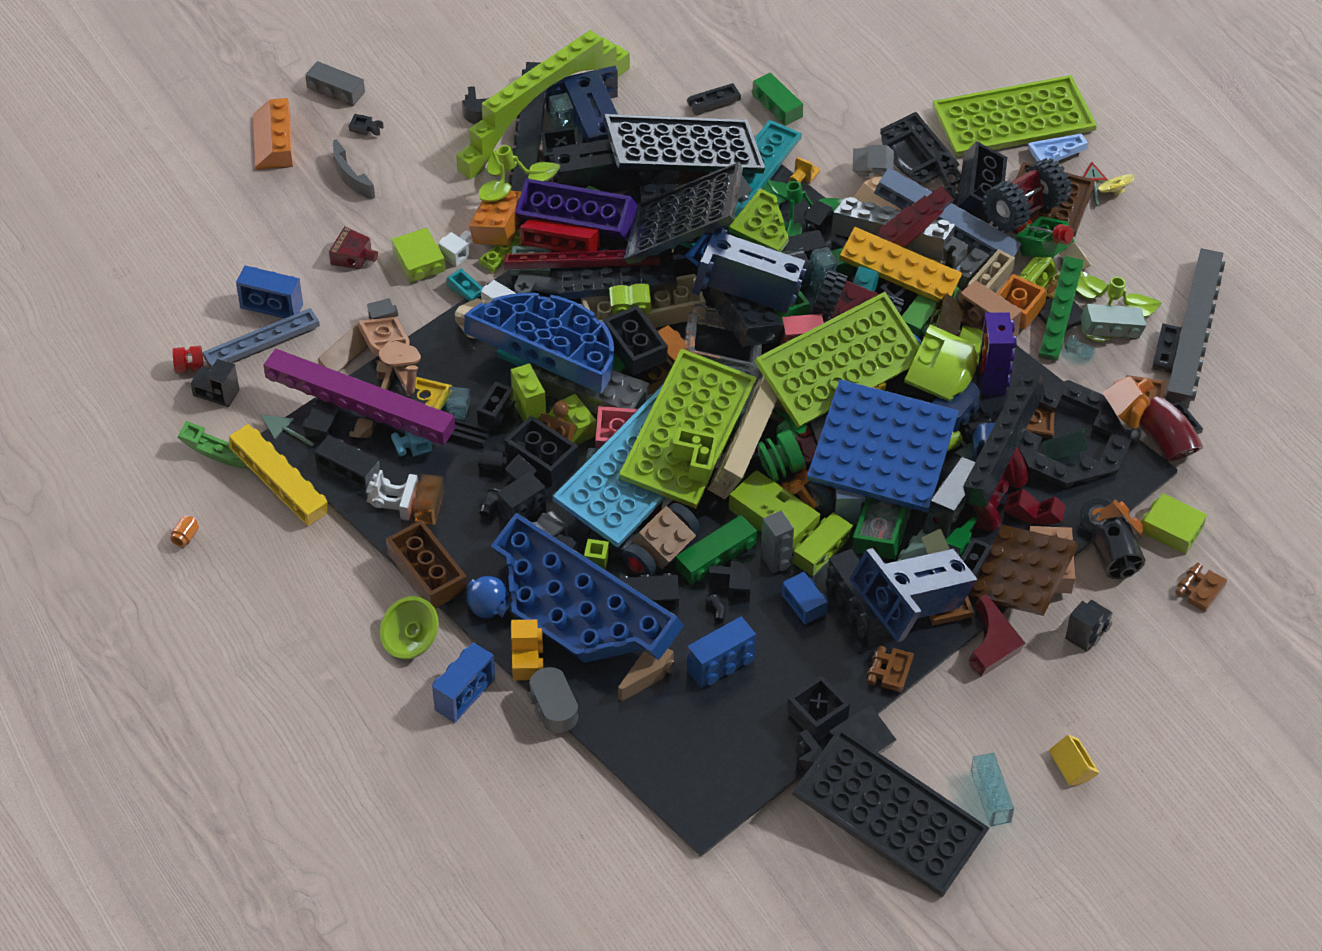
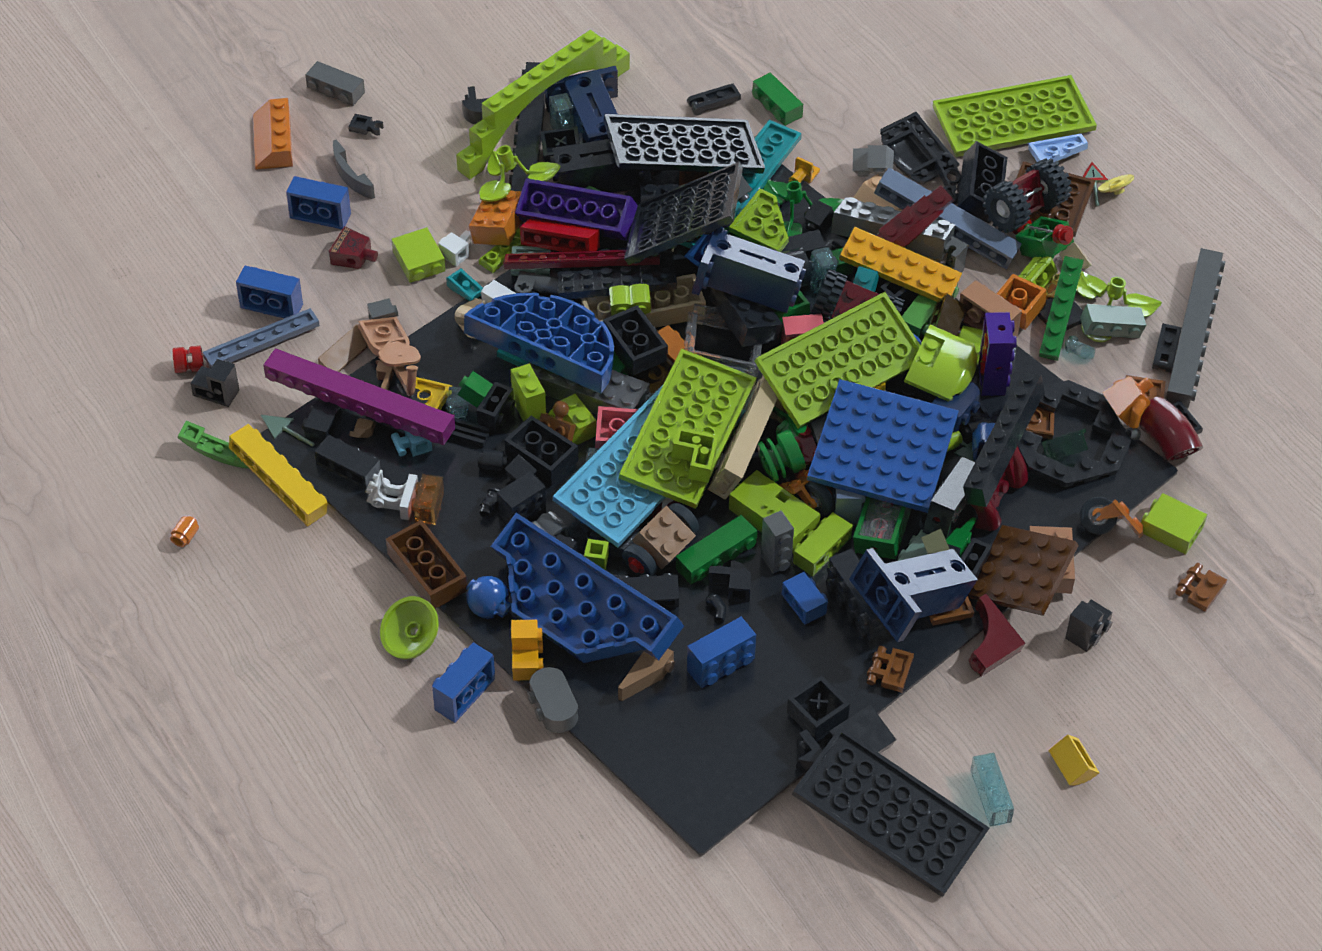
dark grey brick [954,248,990,291] -> none
tan brick [967,249,1015,293] -> none
dark red brick [1004,489,1066,525] -> none
black cylinder [1091,517,1146,579] -> none
none -> blue brick [286,176,351,229]
none -> green brick [457,371,493,408]

